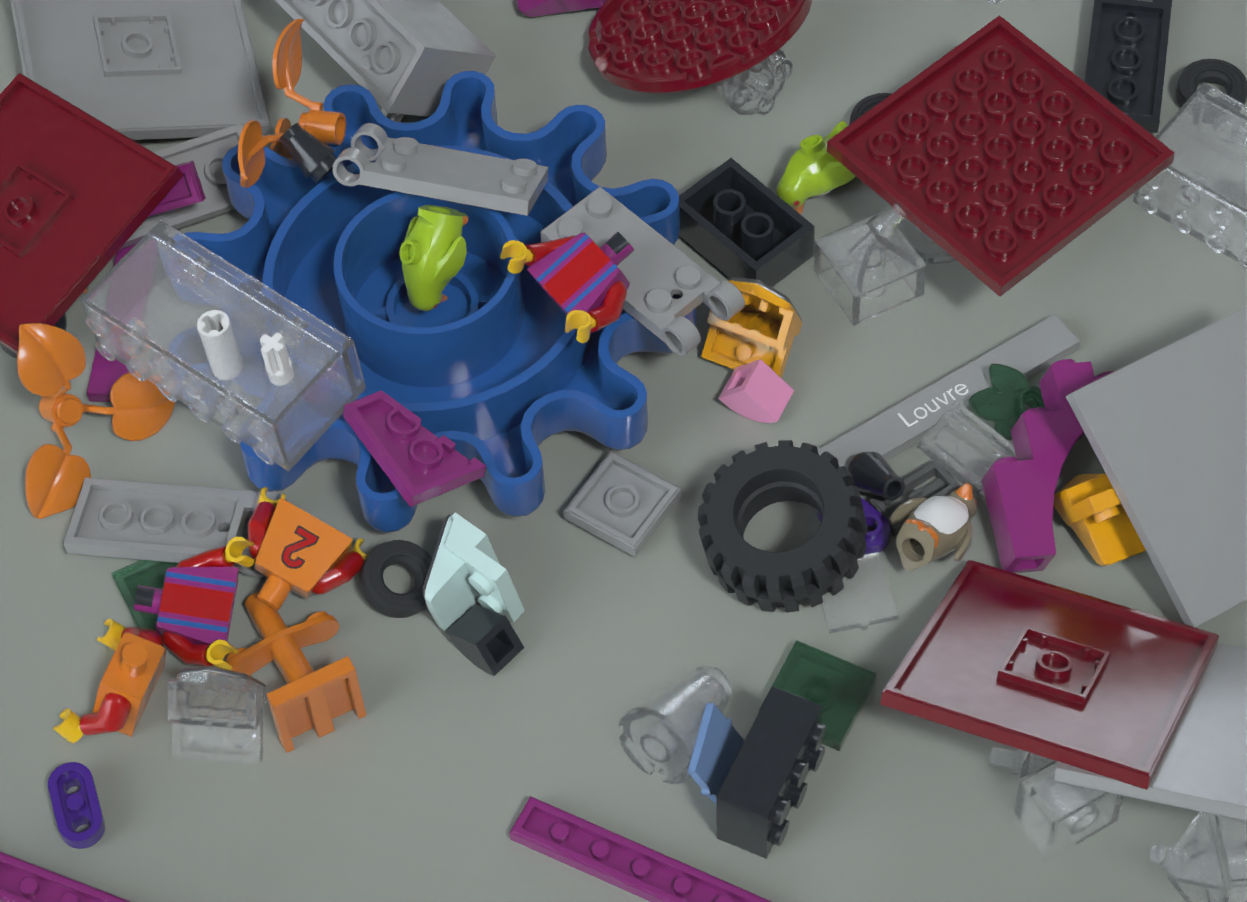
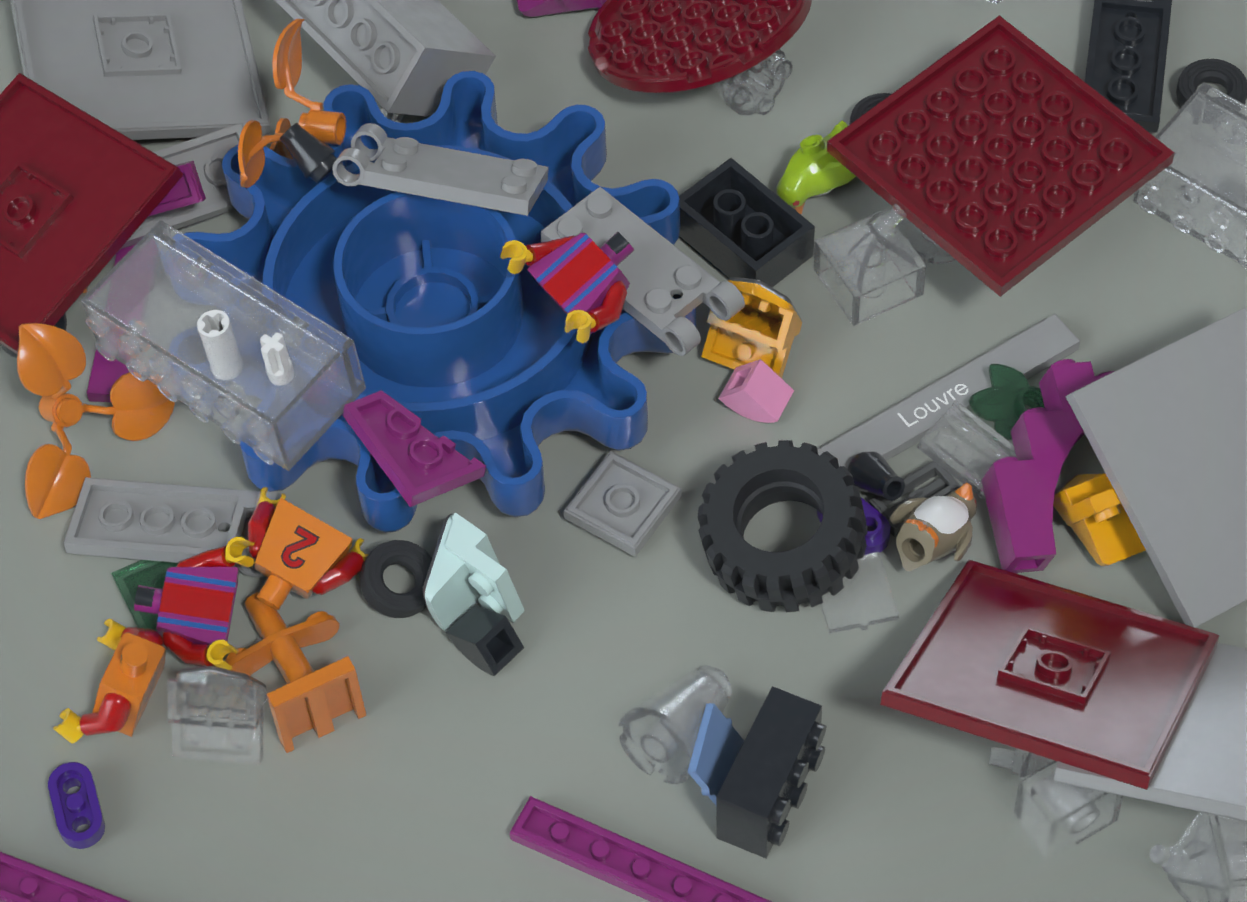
lime animal [399,205,468,312] -> none
clear green plate [759,640,877,751] -> none

